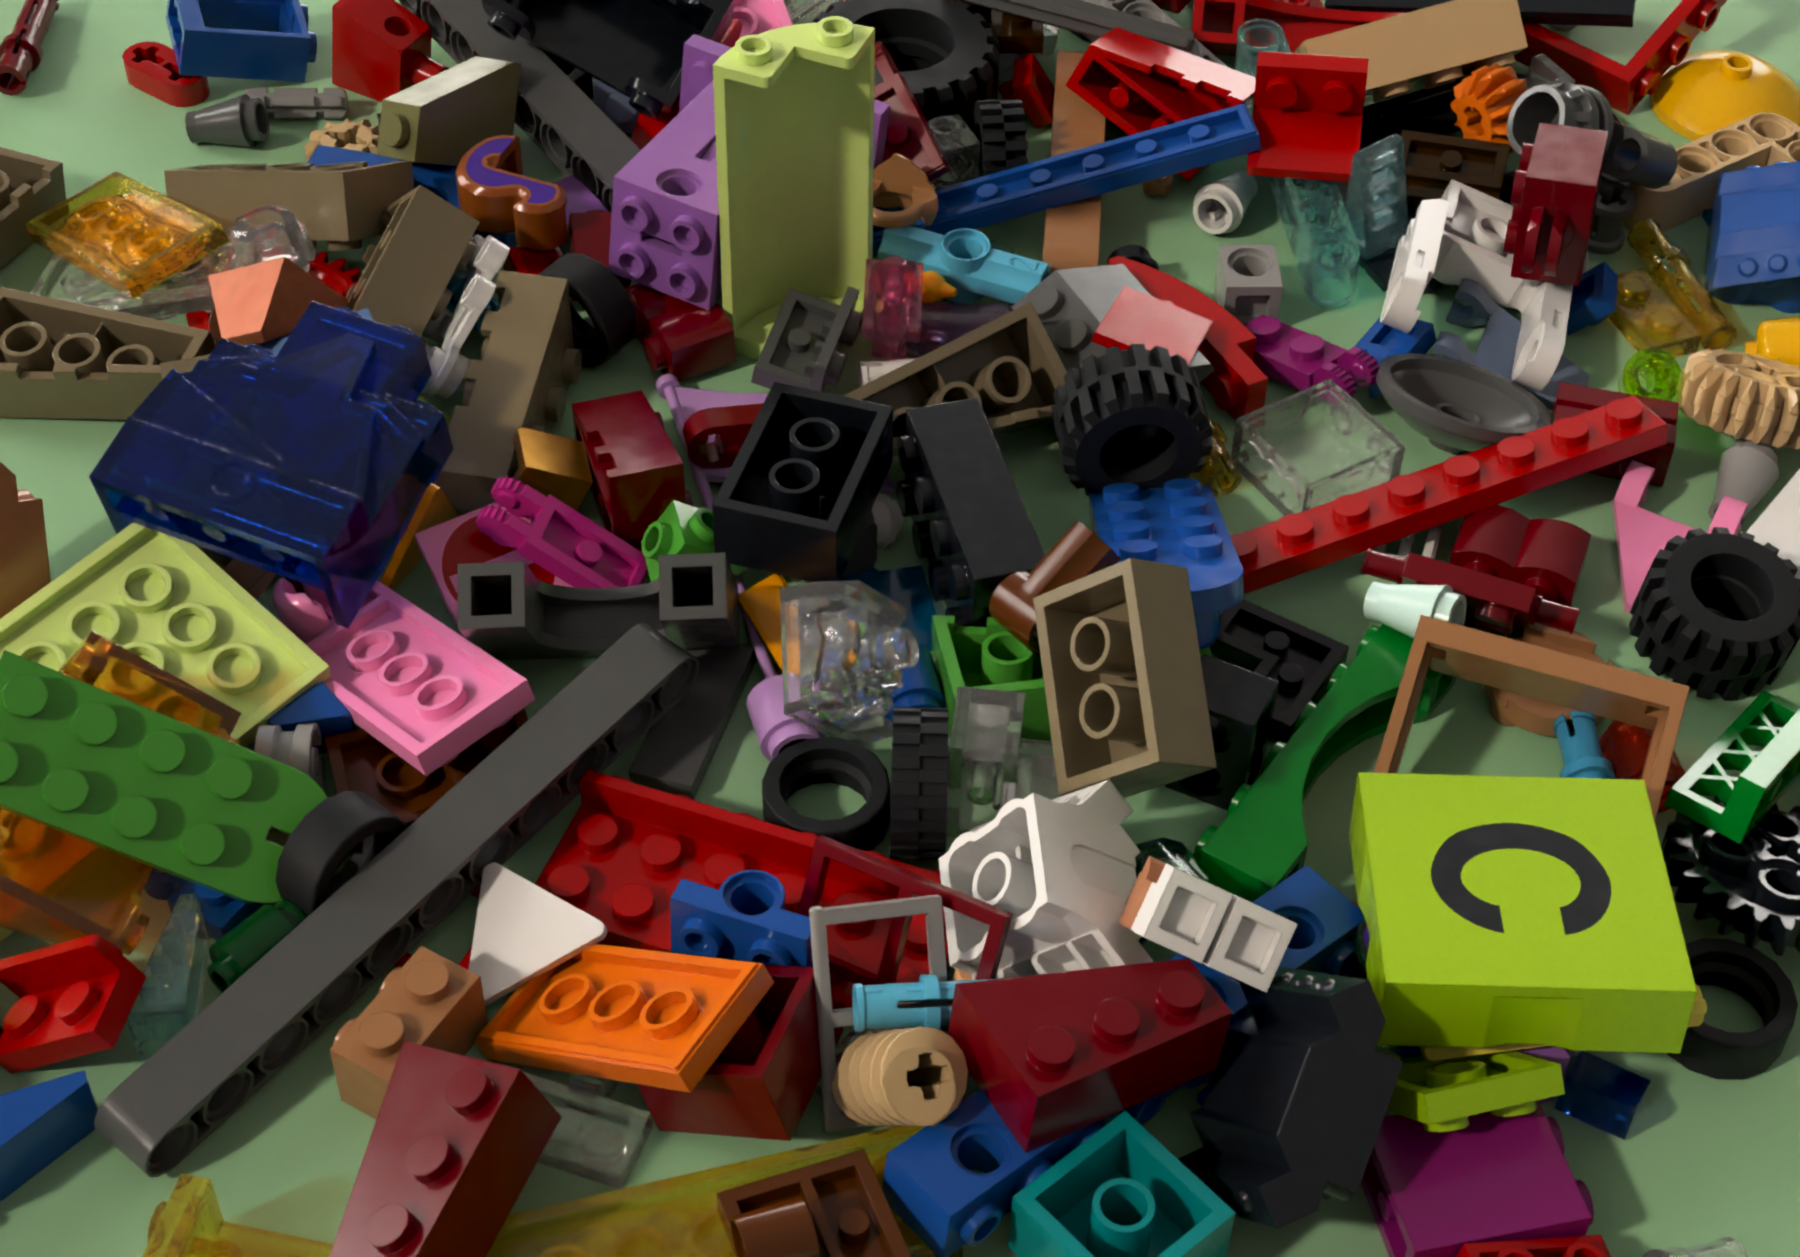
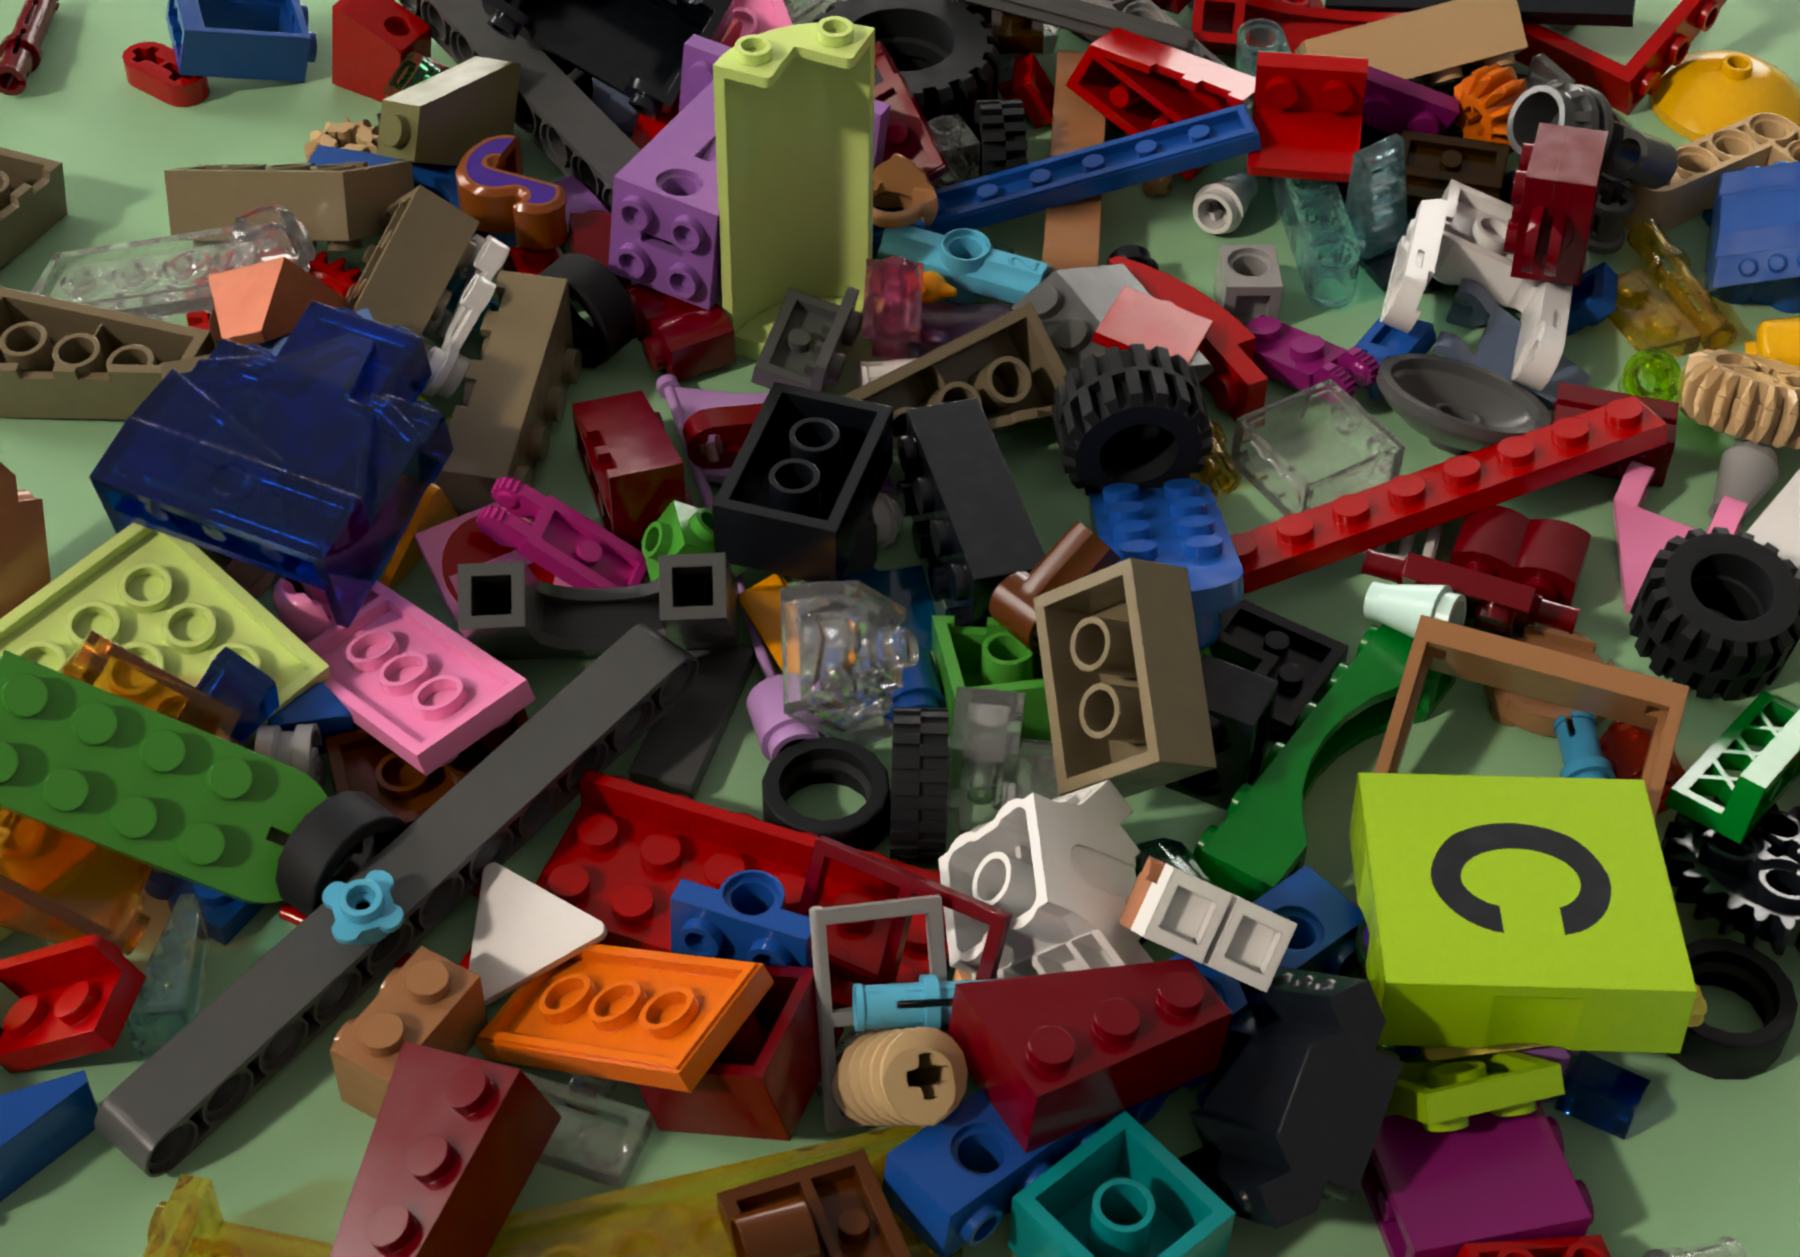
clear yellow tile [25,171,230,299] -> none
dark grey cone [185,94,270,147] -> none
dark green brick [207,900,307,993] -> none
light grey axle [245,88,348,119] -> none
pearl gold panel [513,427,593,511] -> none
none -> clear blue slope [181,647,280,745]
none -> medium azure plate [322,870,404,945]
none -> plate [383,51,441,97]
none -> magenta hinge [1362,66,1459,138]

